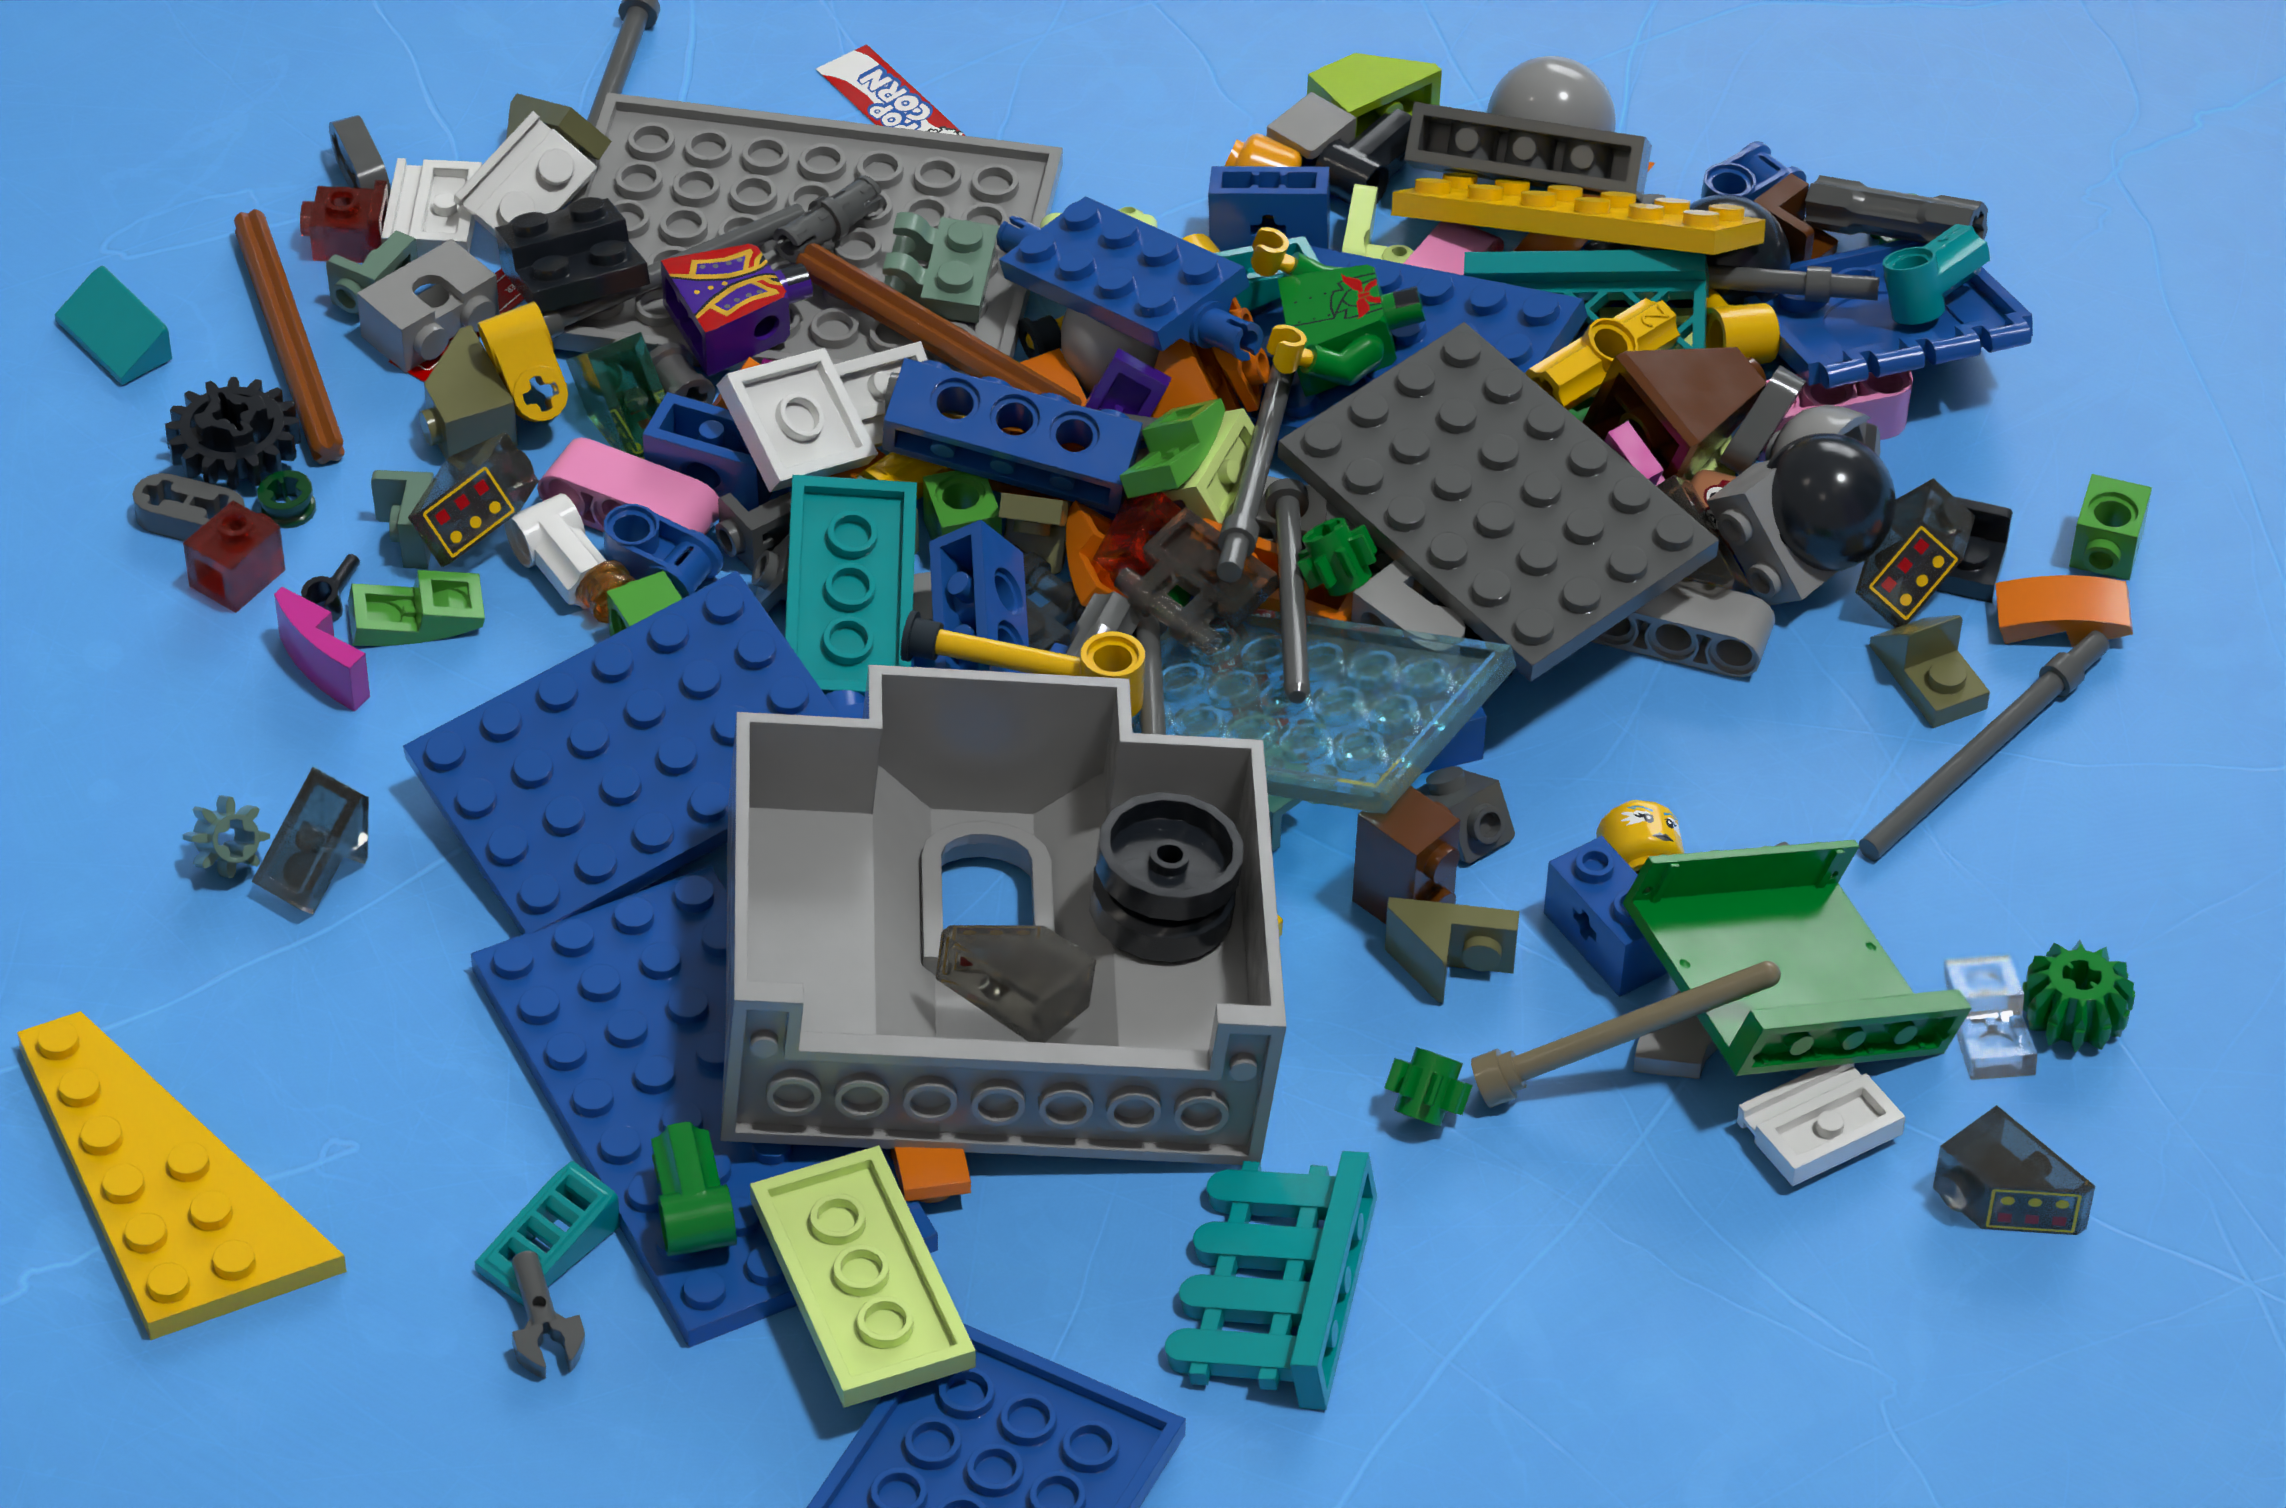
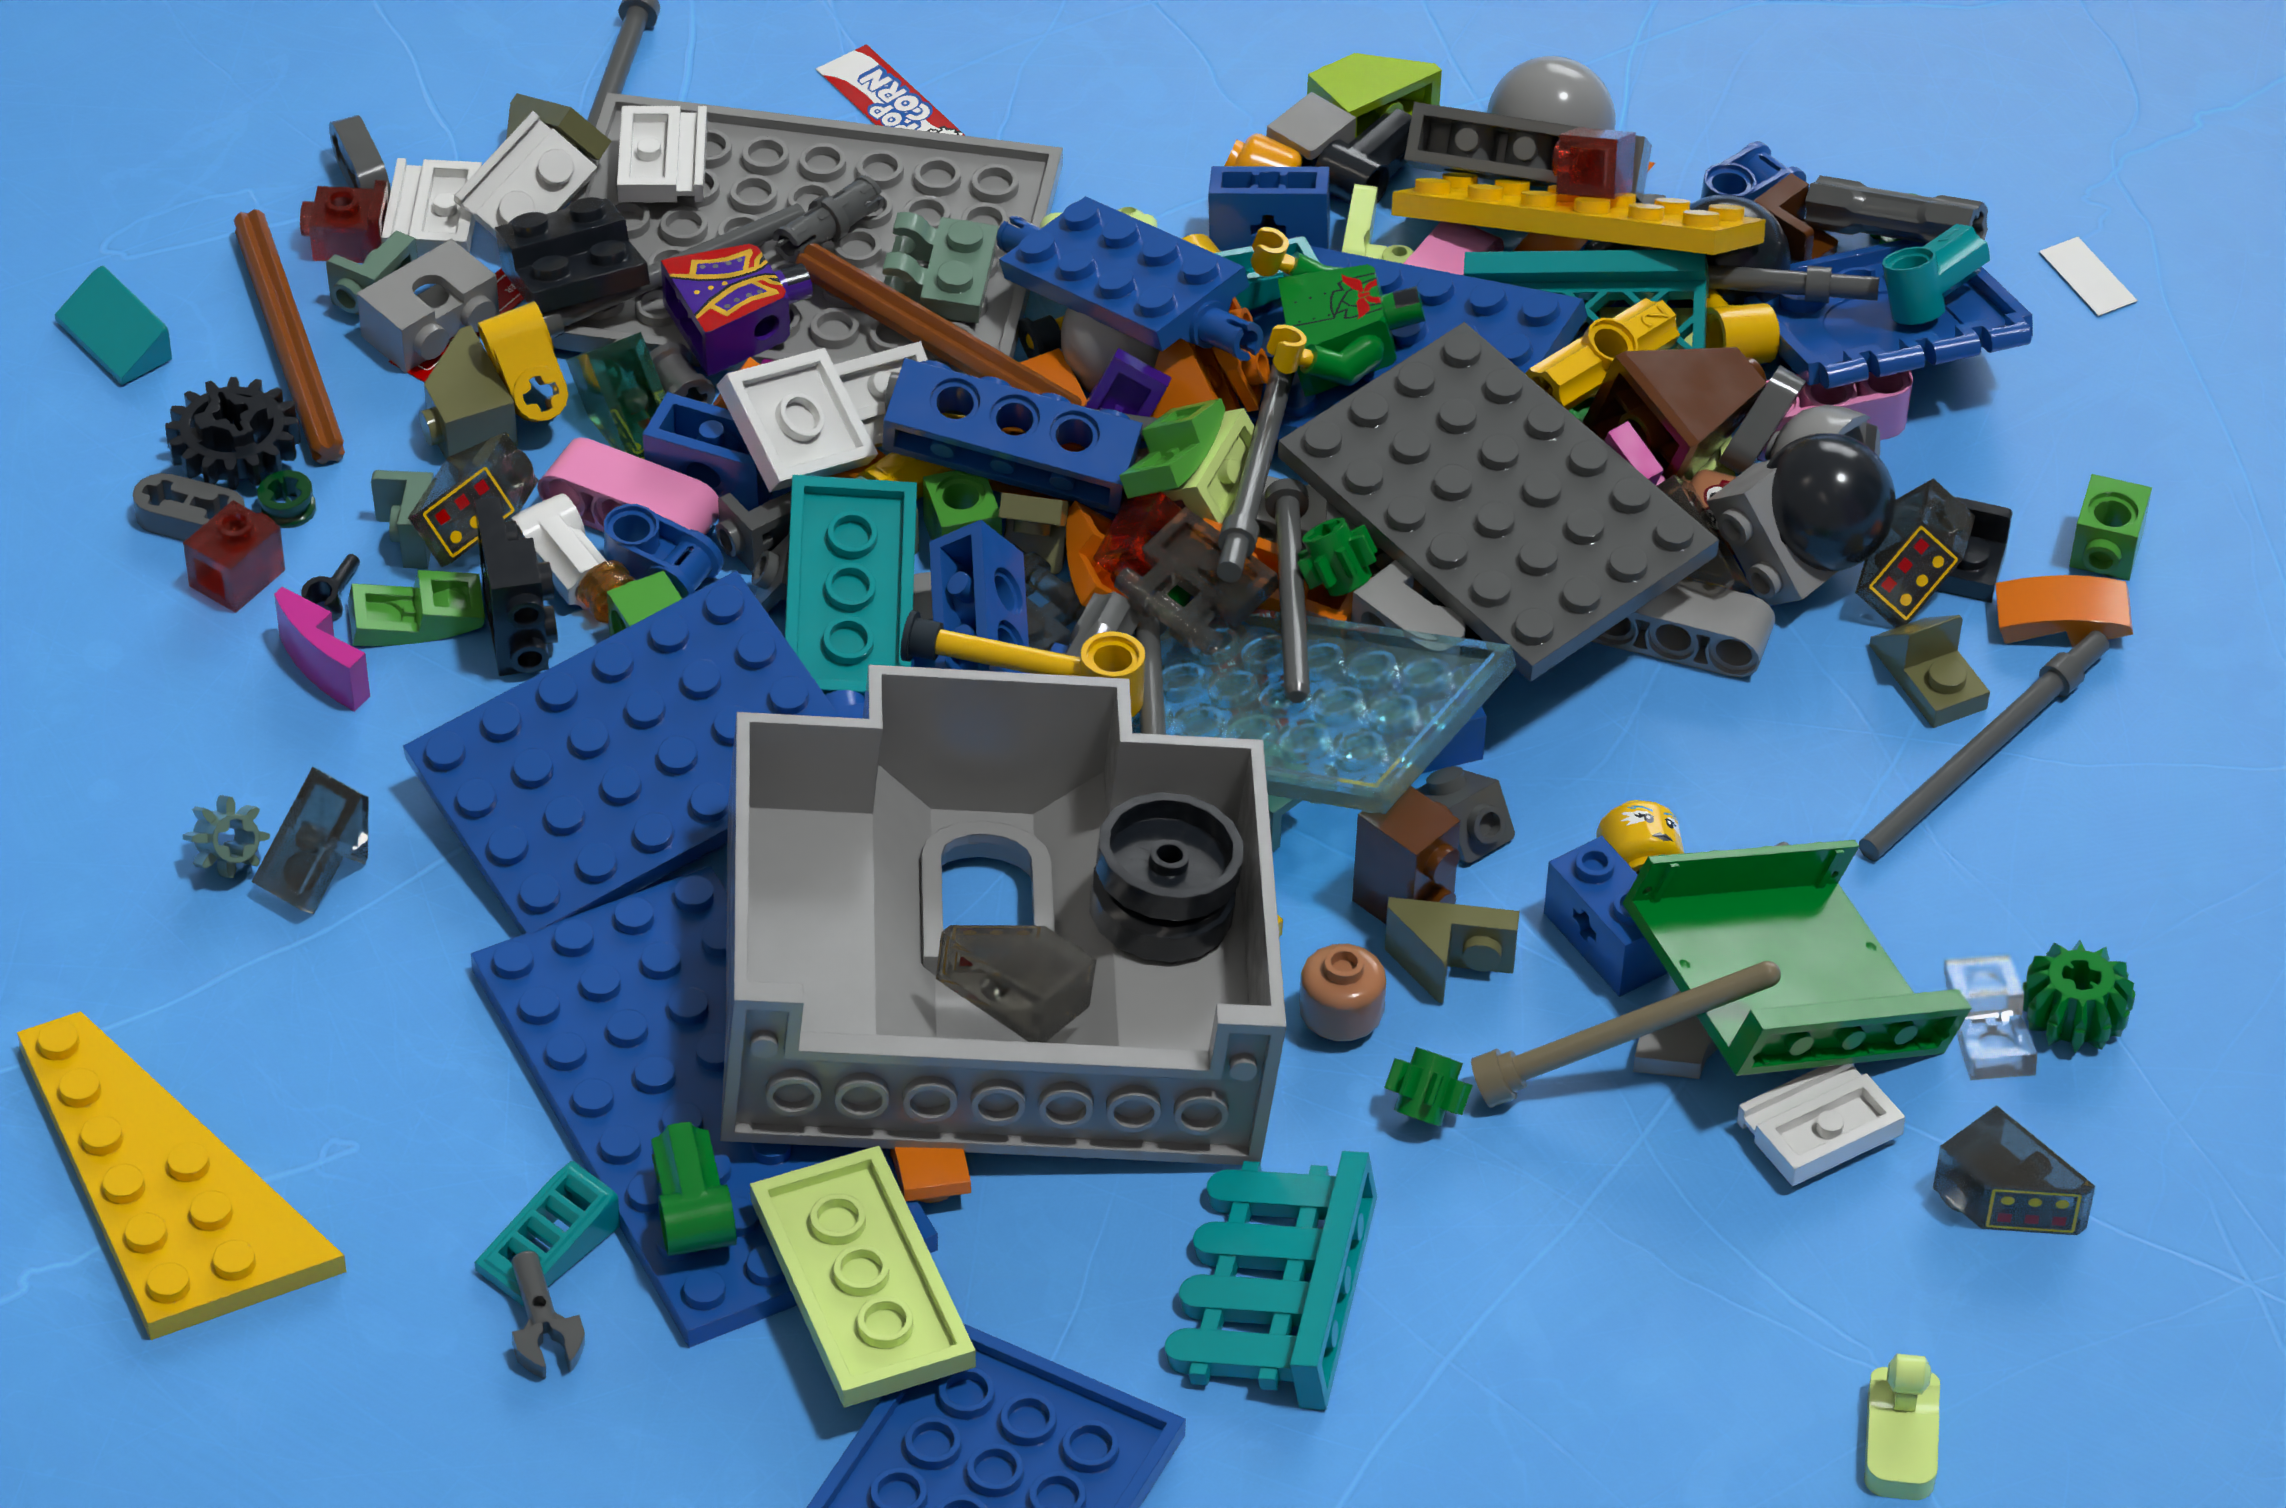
none -> black plate [474,497,558,676]
none -> white plate [617,106,708,203]
none -> nougat head [1299,944,1386,1041]
none -> clear red brick [1553,127,1636,199]
none -> yellowish green piece [1864,1353,1940,1500]
none -> white sticker [2039,237,2138,316]

